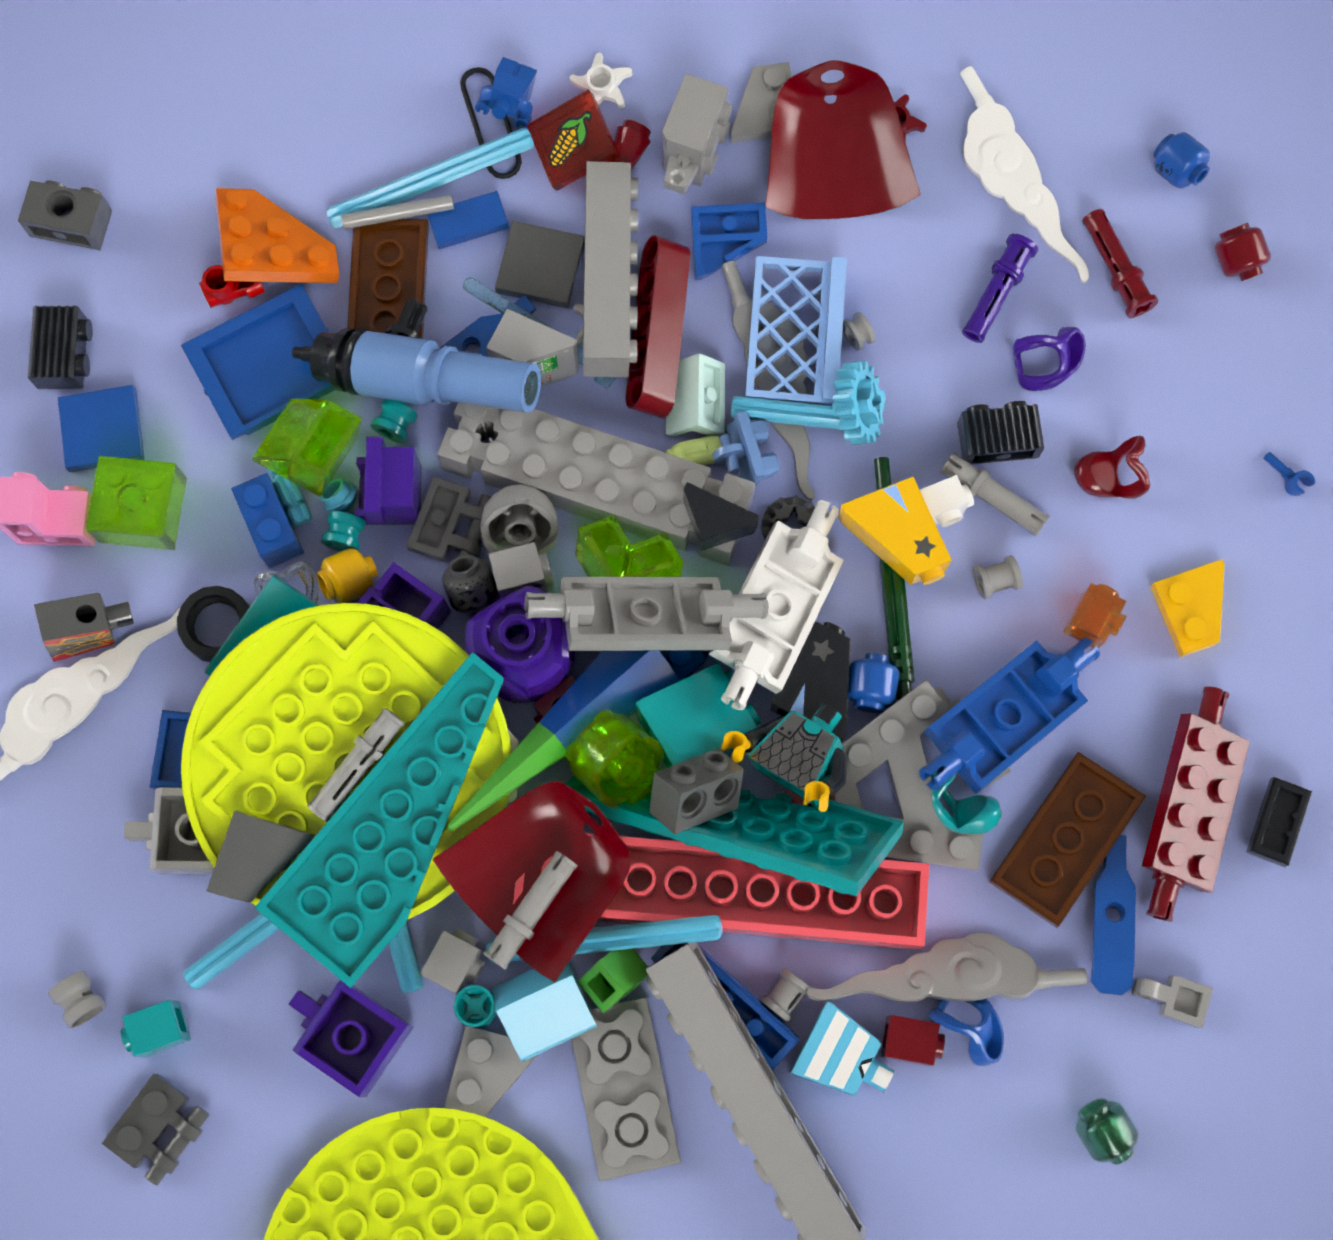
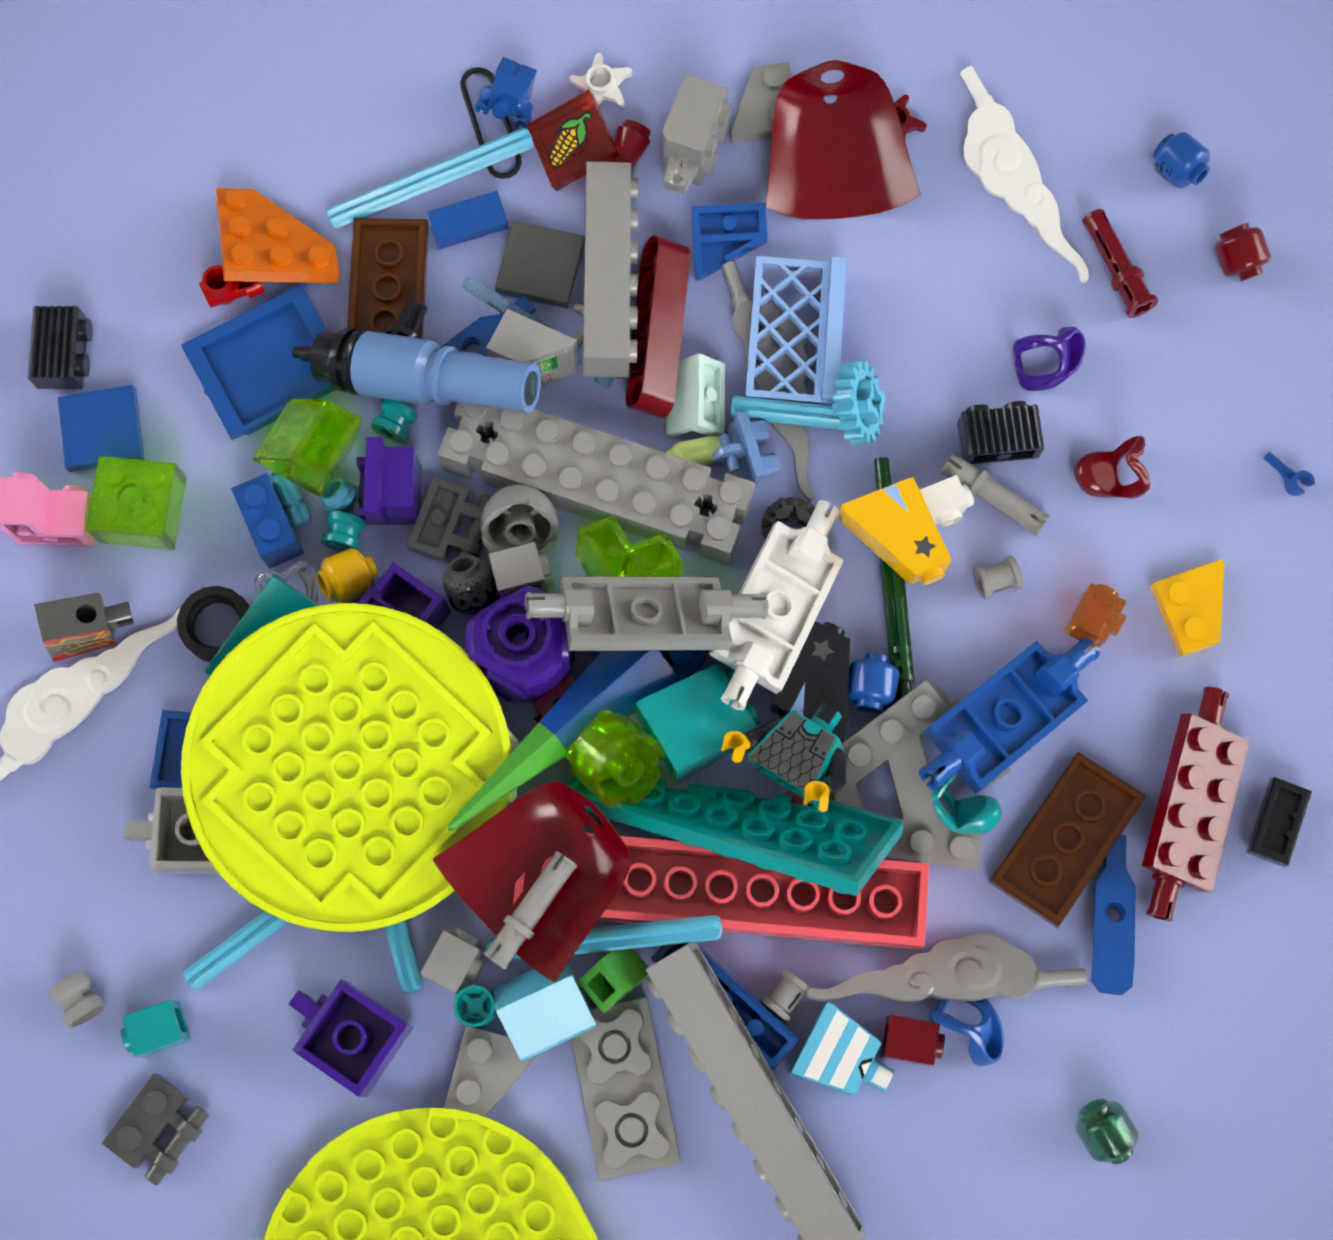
dark grey brick [18,180,112,251] -> none
dark grey slope [207,810,315,902] -> none
teal wing [254,652,504,988] -> none
light grey pin [307,707,405,822] -> none
light grey bar [341,195,454,229] -> none
dark grey brick [649,748,744,834] -> none
black slope [683,482,759,551] -> none
light grey bush [843,312,875,351] -> none
dark purple pin [962,233,1039,343] -> none
light grey plate [1132,975,1213,1028] -> none

